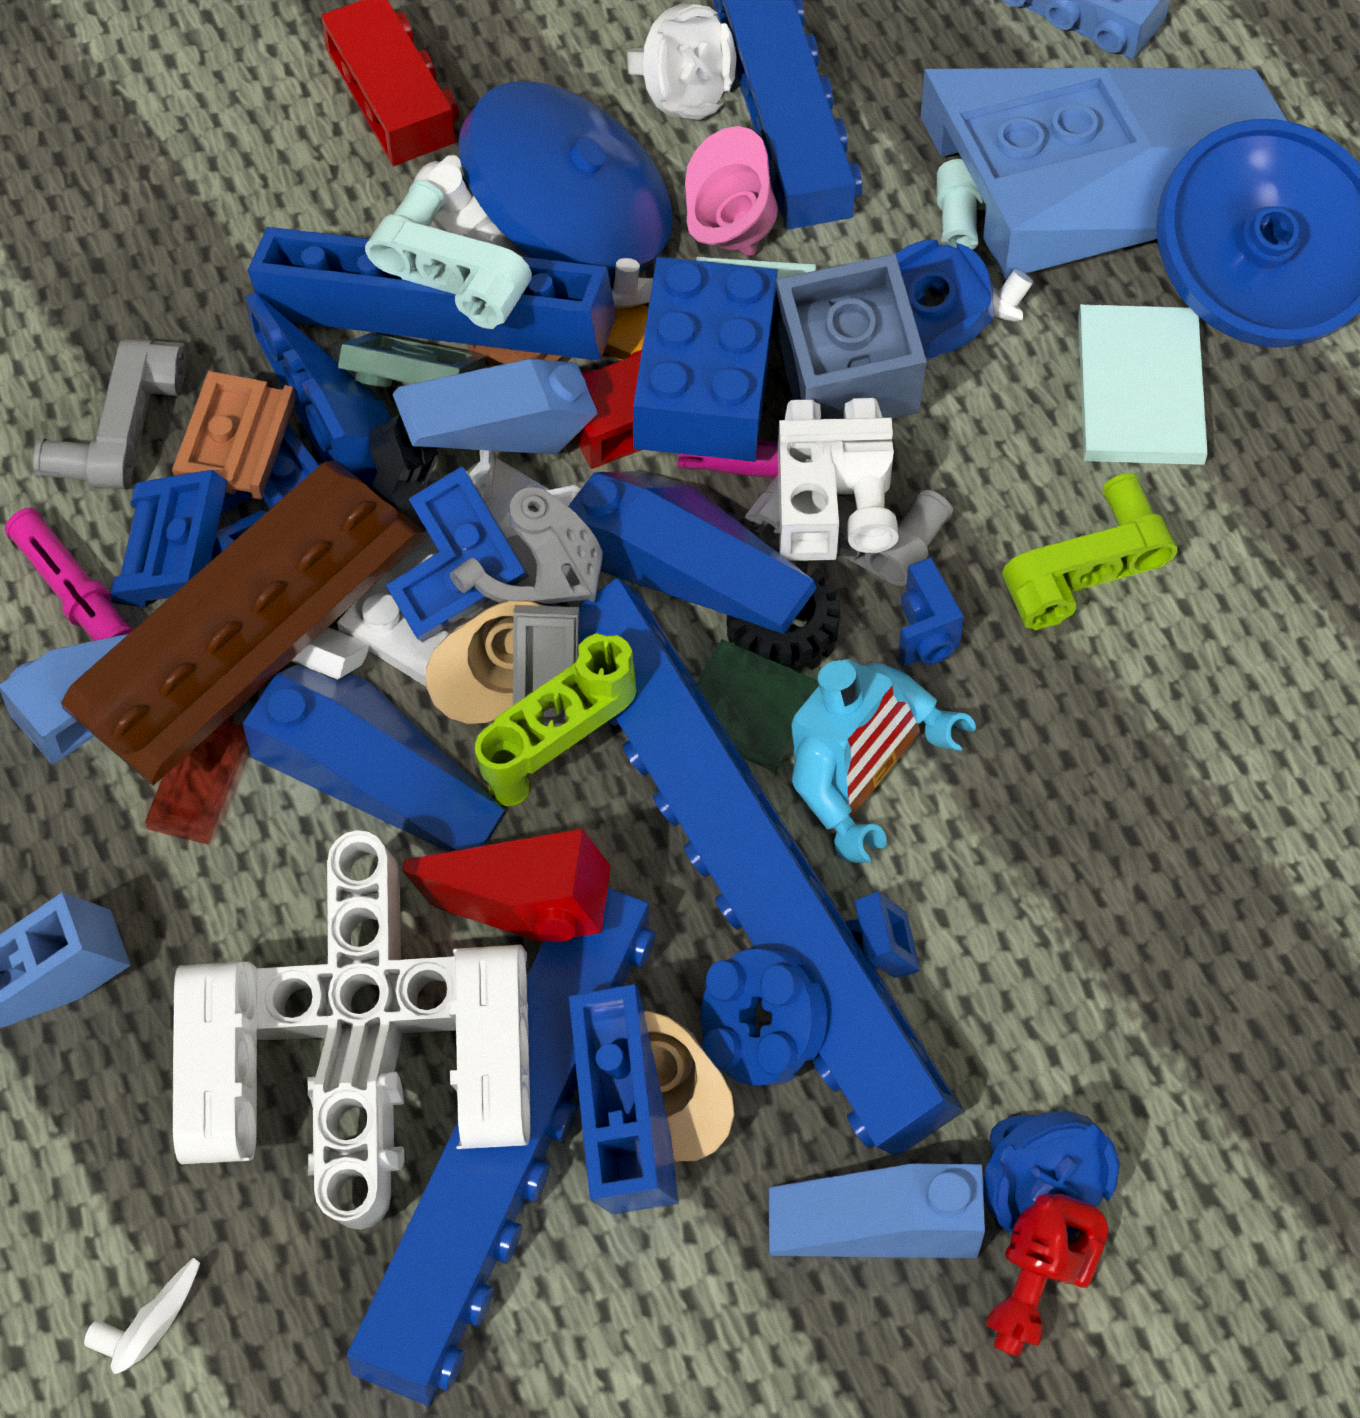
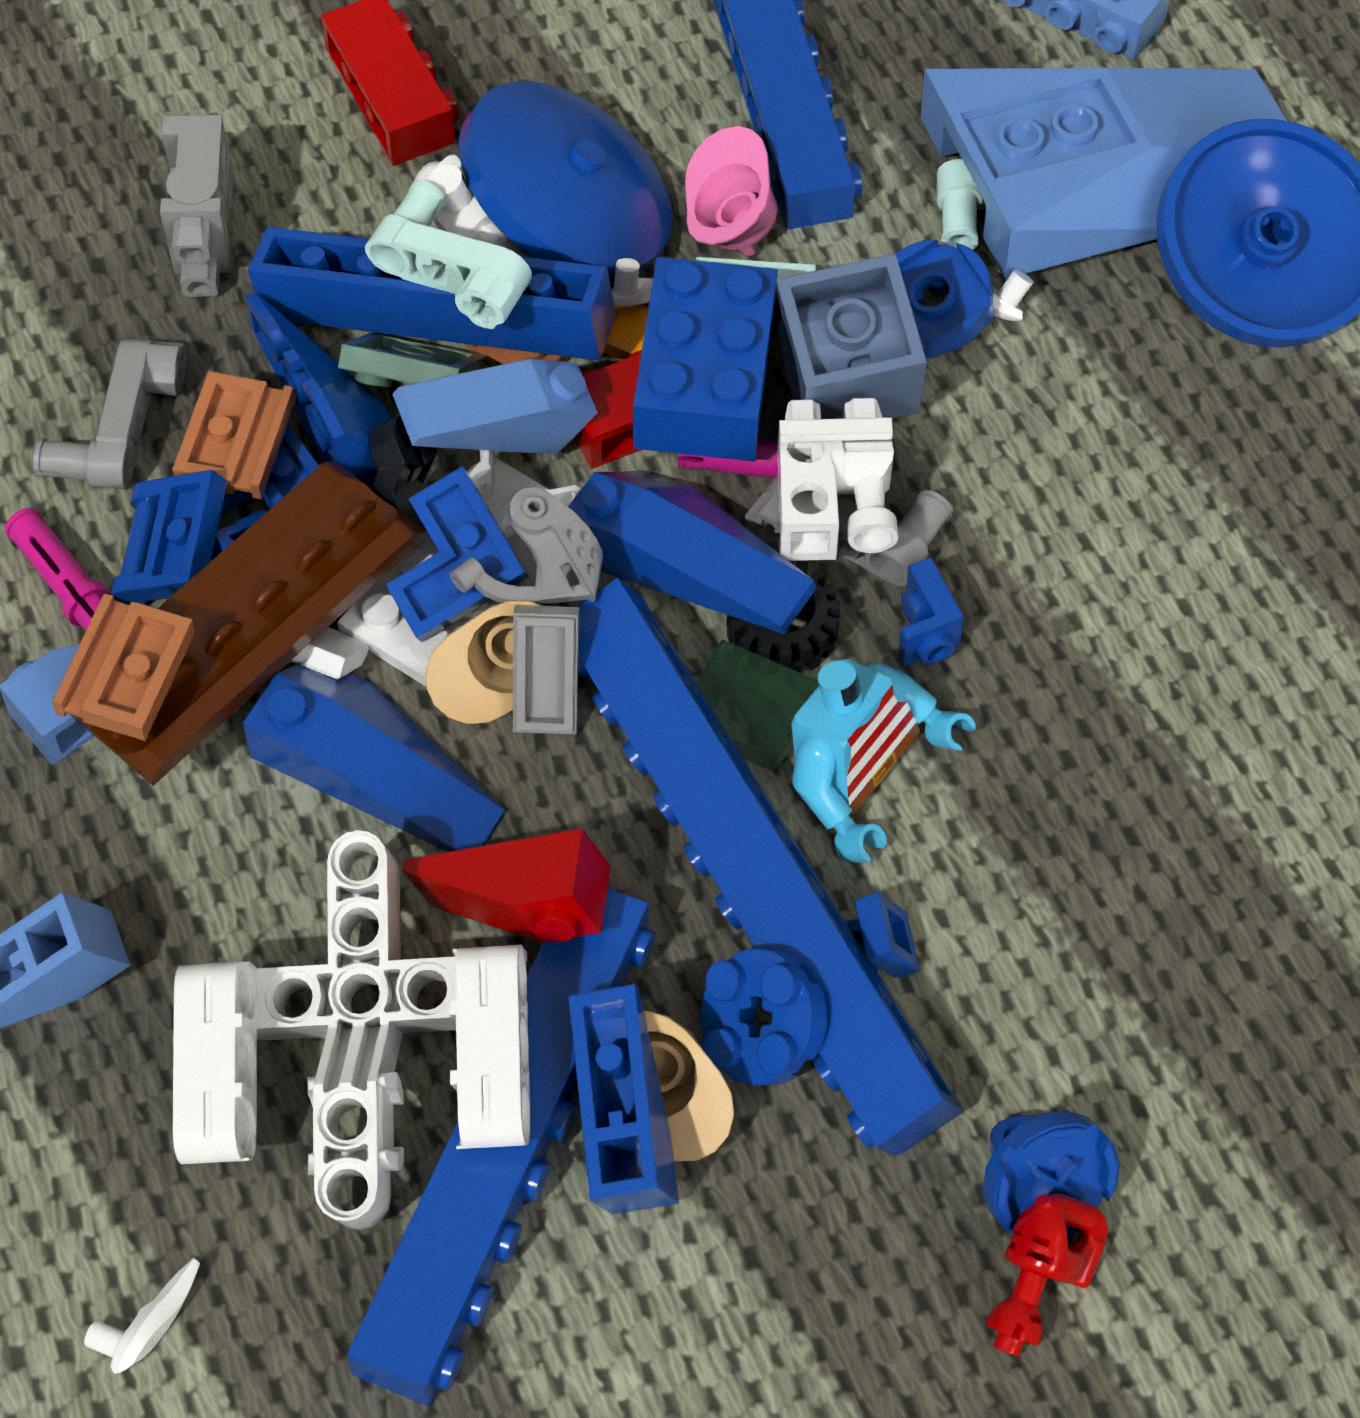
clear red tile [145,722,248,845] -> none
lime beam [475,633,637,806] -> none
white tile [627,4,737,120] -> none
medium blue slope [769,1164,985,1258] -> none
lime beam [1002,472,1177,630] -> none
light aqua tile [1078,304,1207,465] -> none
none -> nougat plate [52,593,195,741]
none -> light grey hips [160,115,235,297]

